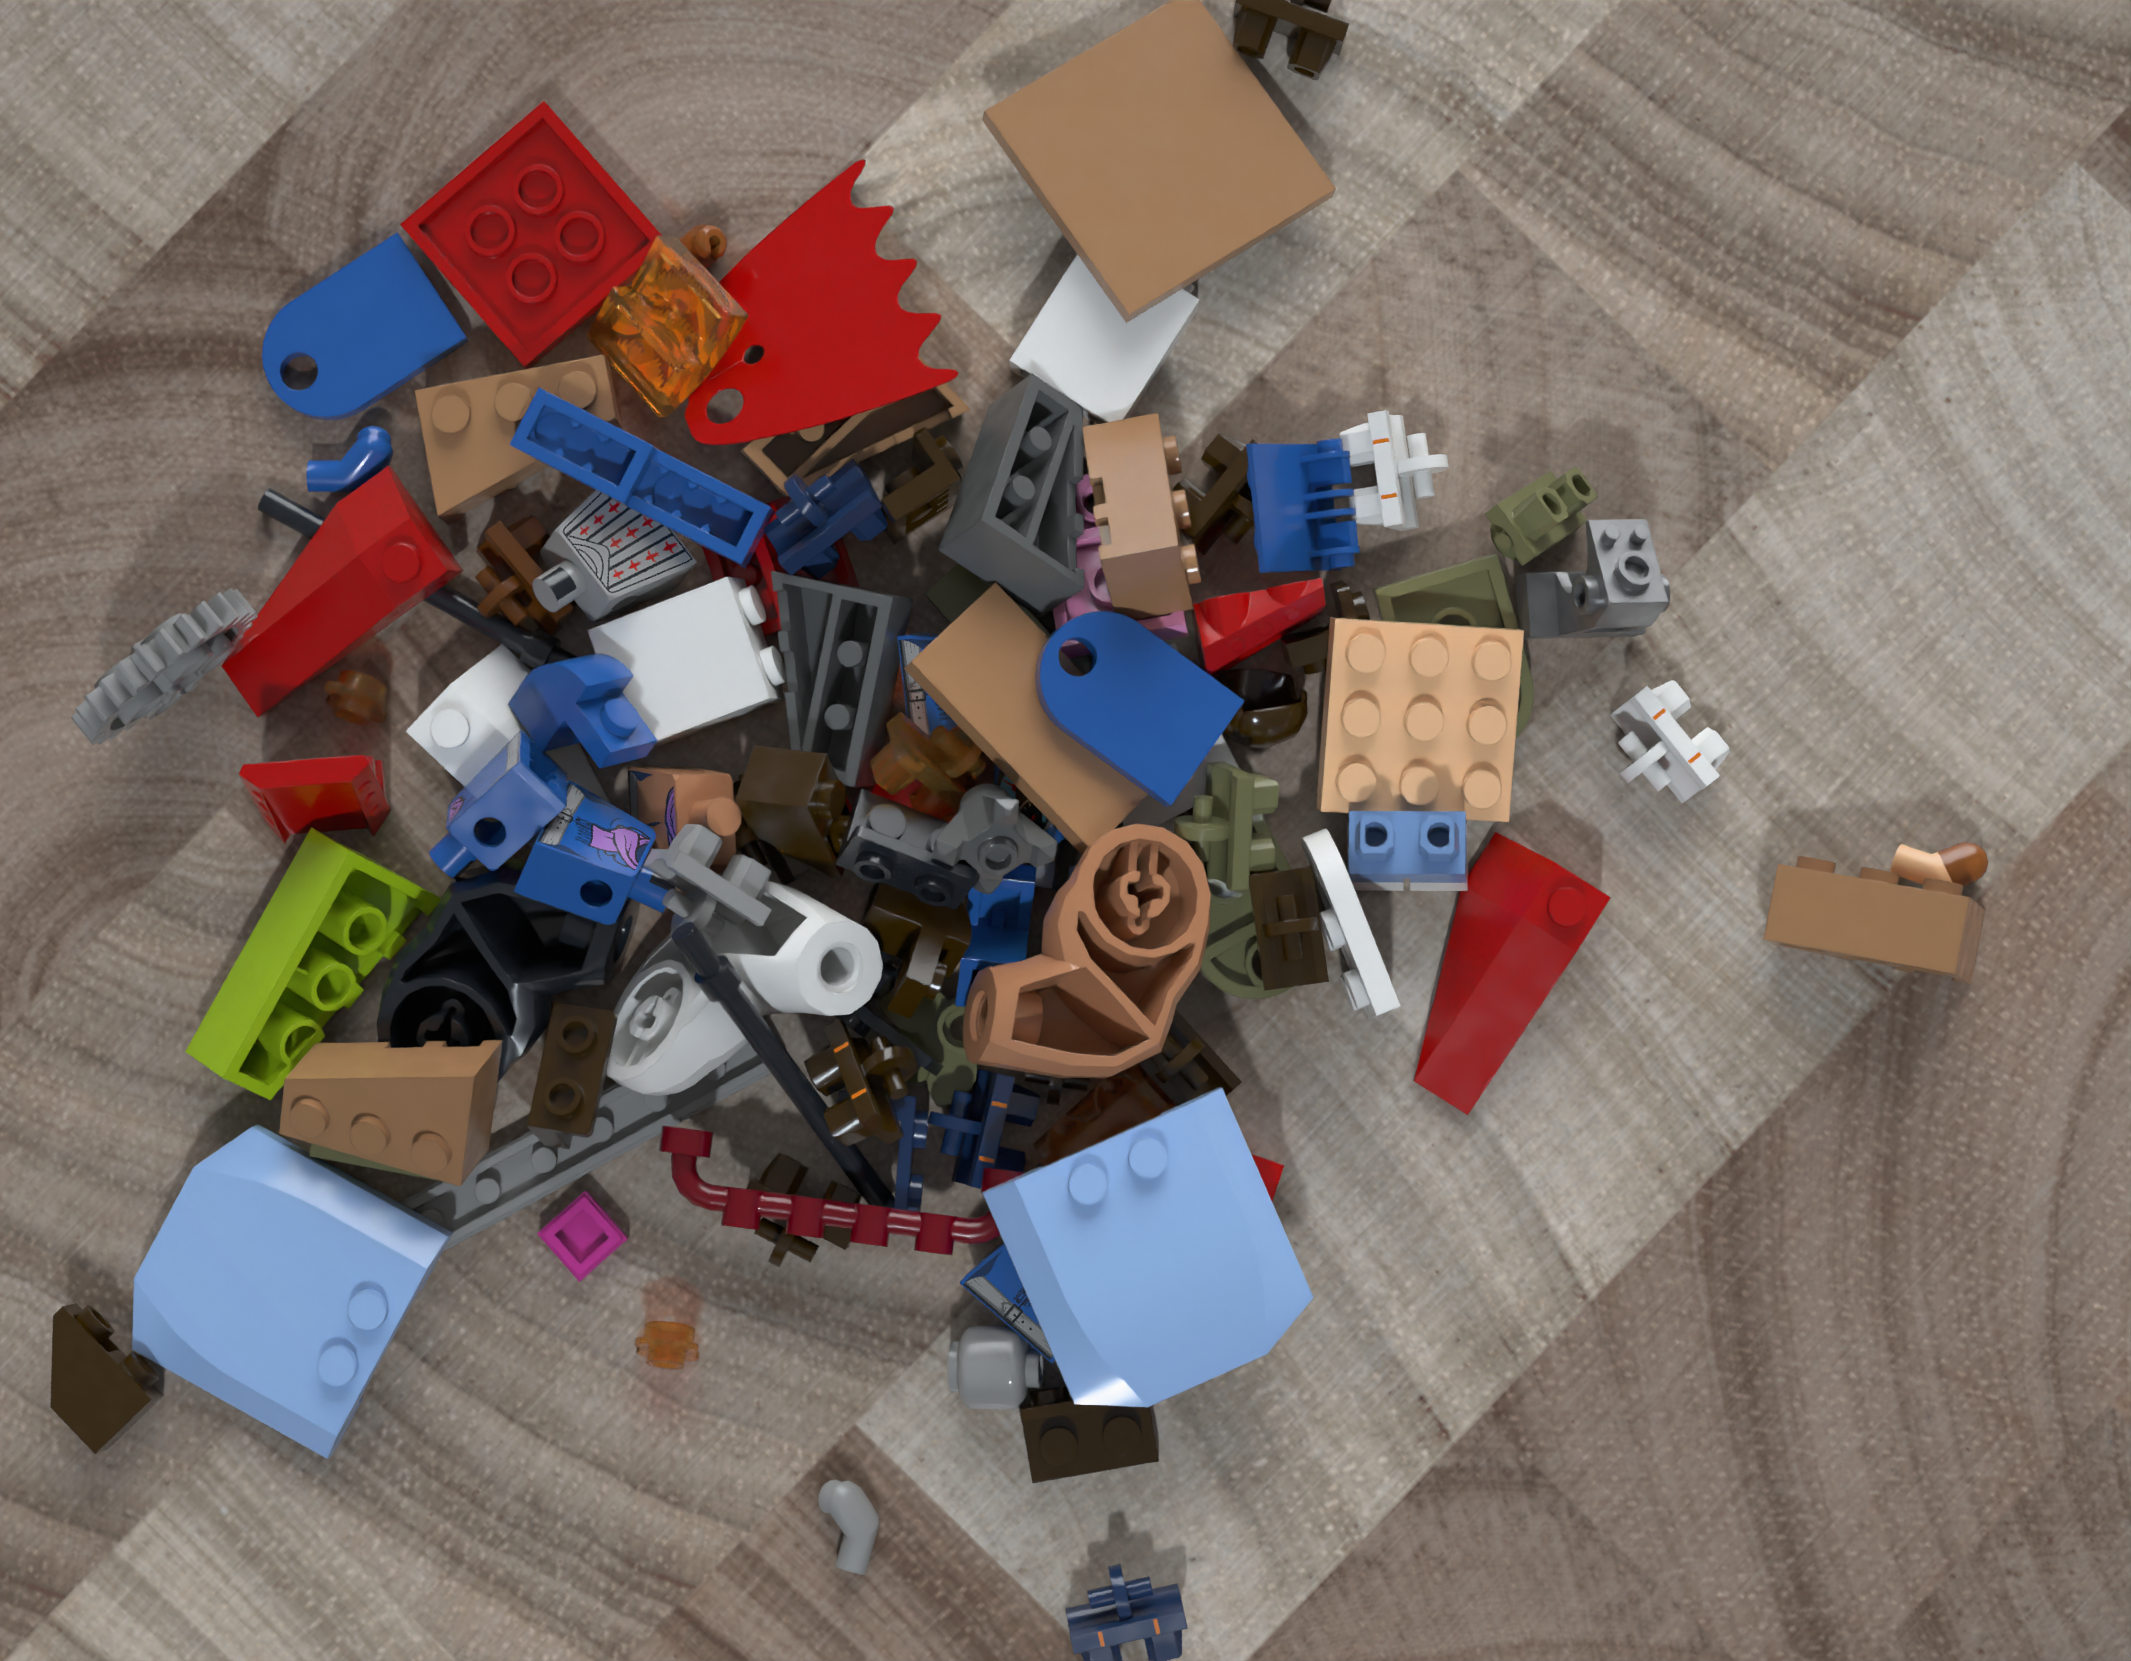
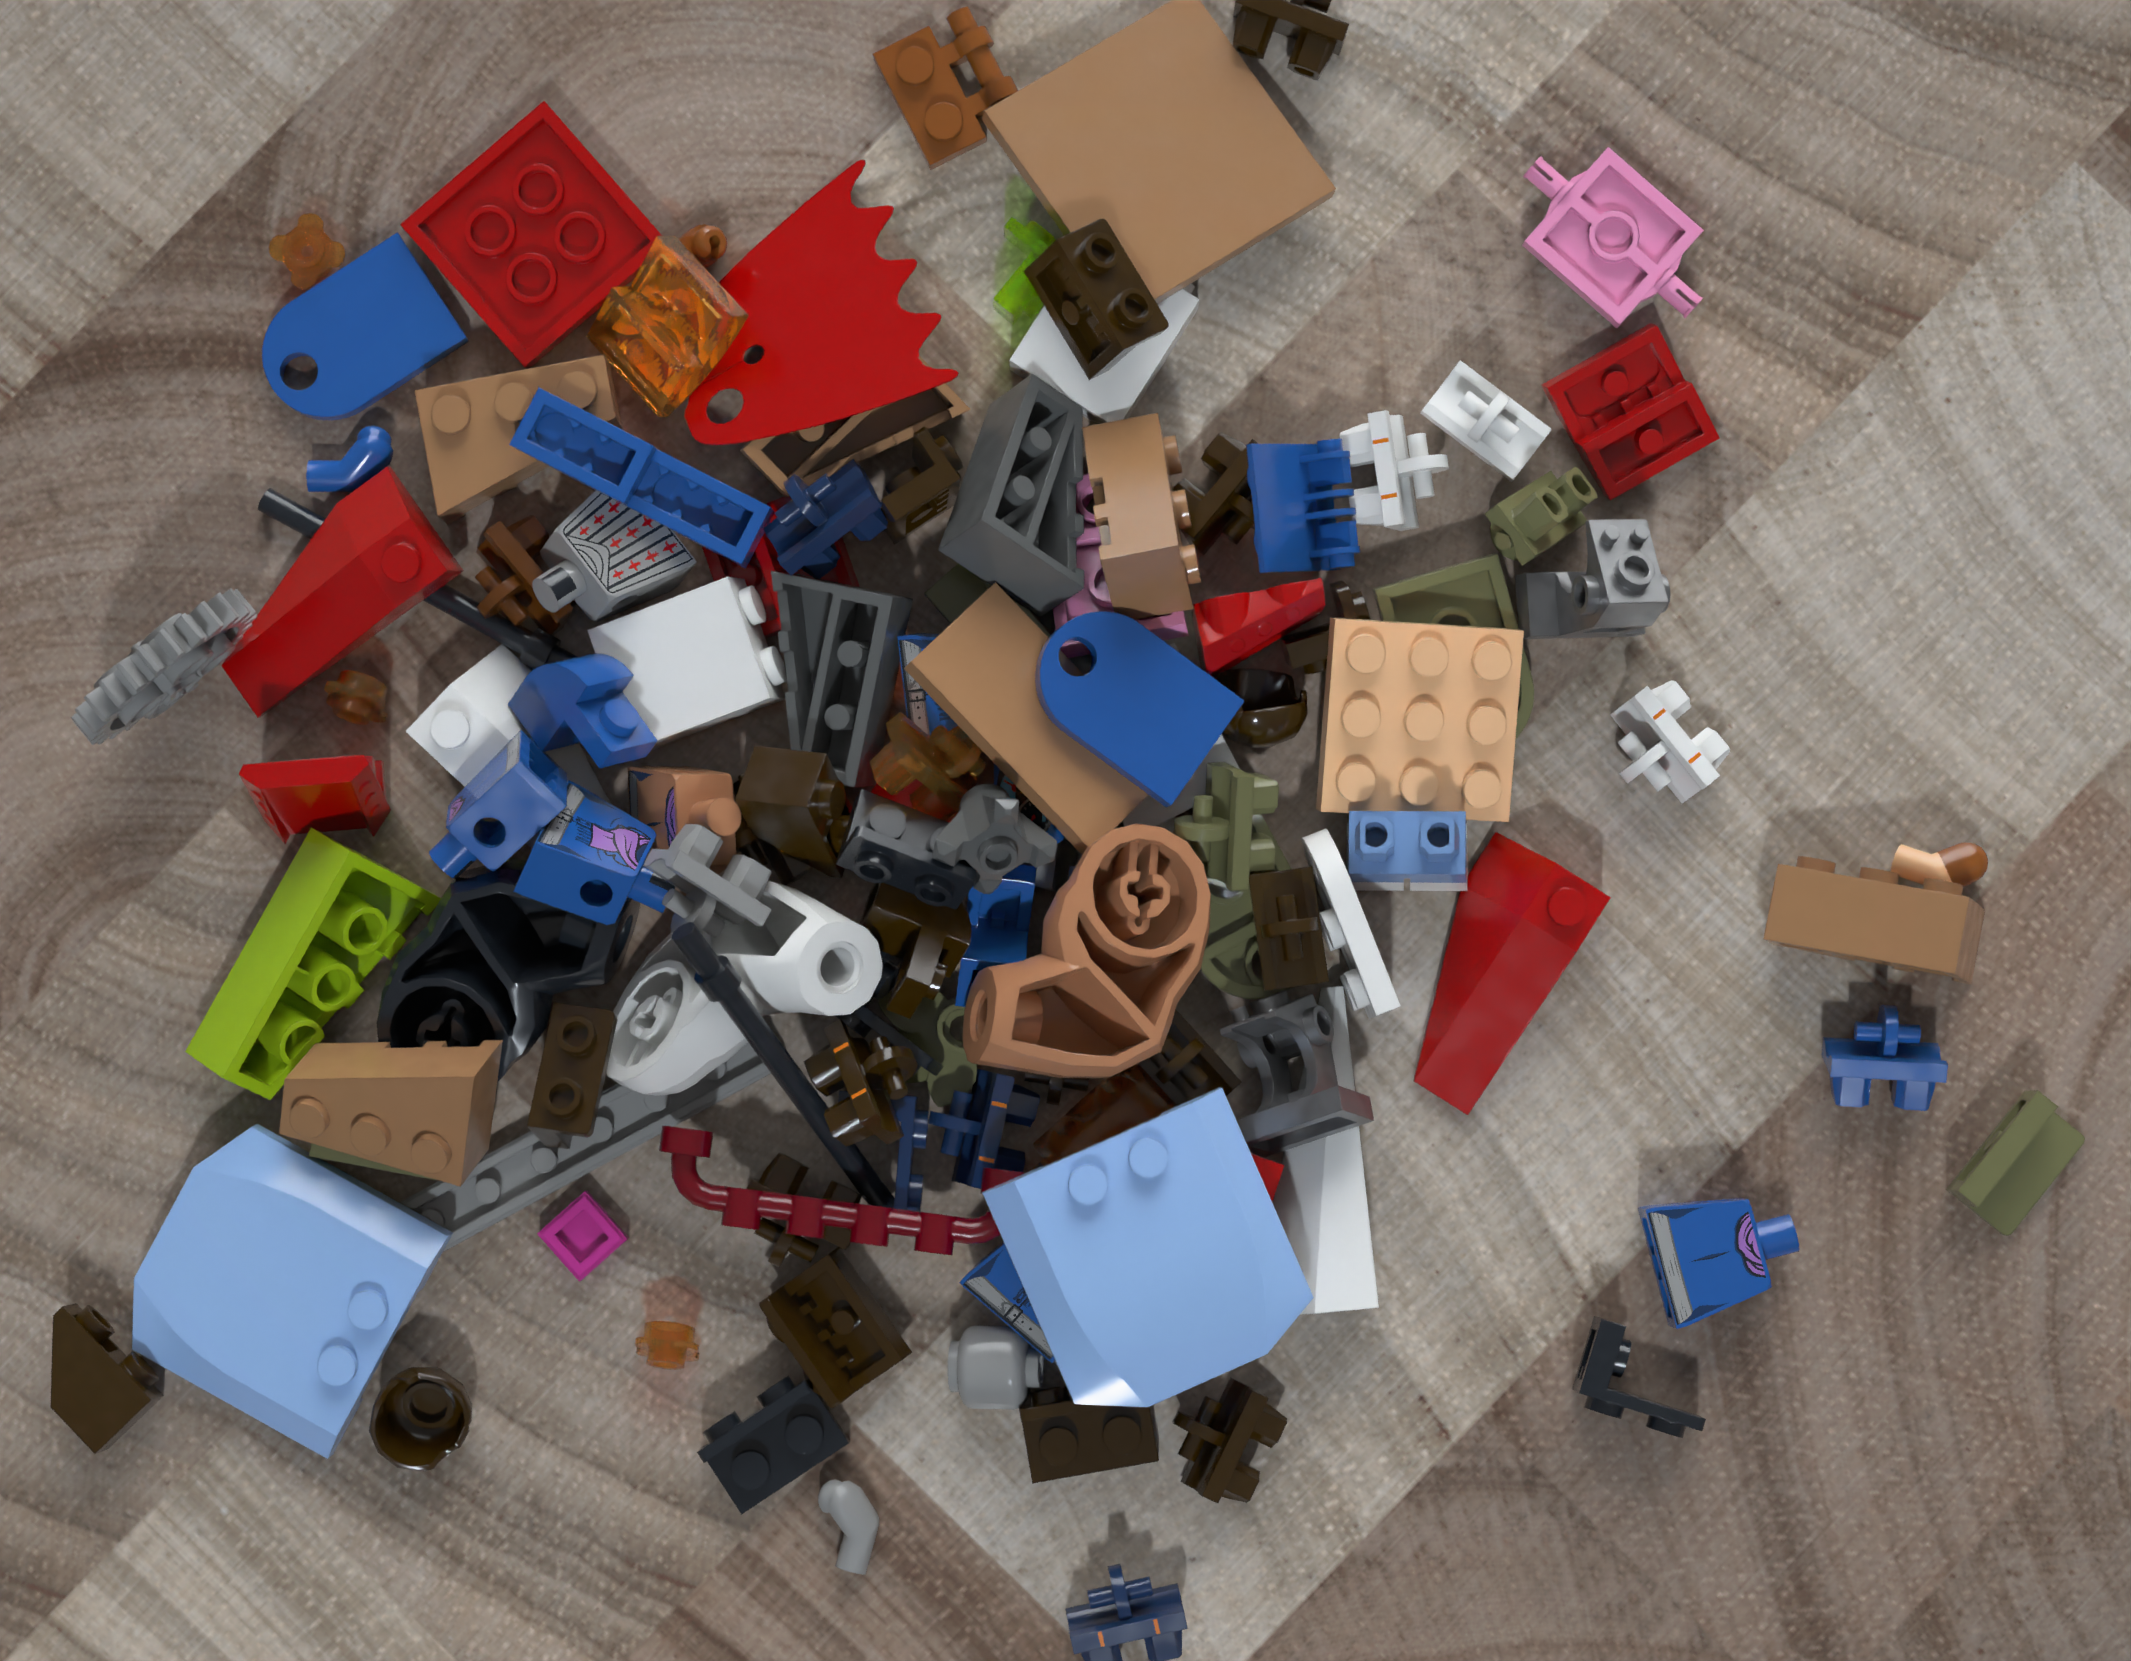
none -> clear orange plate [269,213,346,289]
none -> dark brown hair [369,1367,472,1471]
none -> black bracket [697,1375,850,1515]
none -> dark brown bracket [759,1247,912,1409]
none -> dark orange plate [873,6,1019,170]
none -> clear neon green bracket [993,217,1056,325]
none -> dark brown bracket [1023,219,1169,380]
none -> dark brown hips [1172,1377,1287,1503]
none -> flat silver tile [1220,990,1374,1157]
none -> white wedge [1273,986,1379,1315]
none -> white hips [1420,360,1552,482]
none -> bright pink plate [1522,147,1704,328]
none -> red slope [1541,323,1720,501]
none -> black bracket [1572,1316,1706,1438]
none -> blue torso [1638,1198,1799,1329]
none -> blue hips [1821,1004,1948,1111]
none -> olive panel [1946,1090,2085,1236]

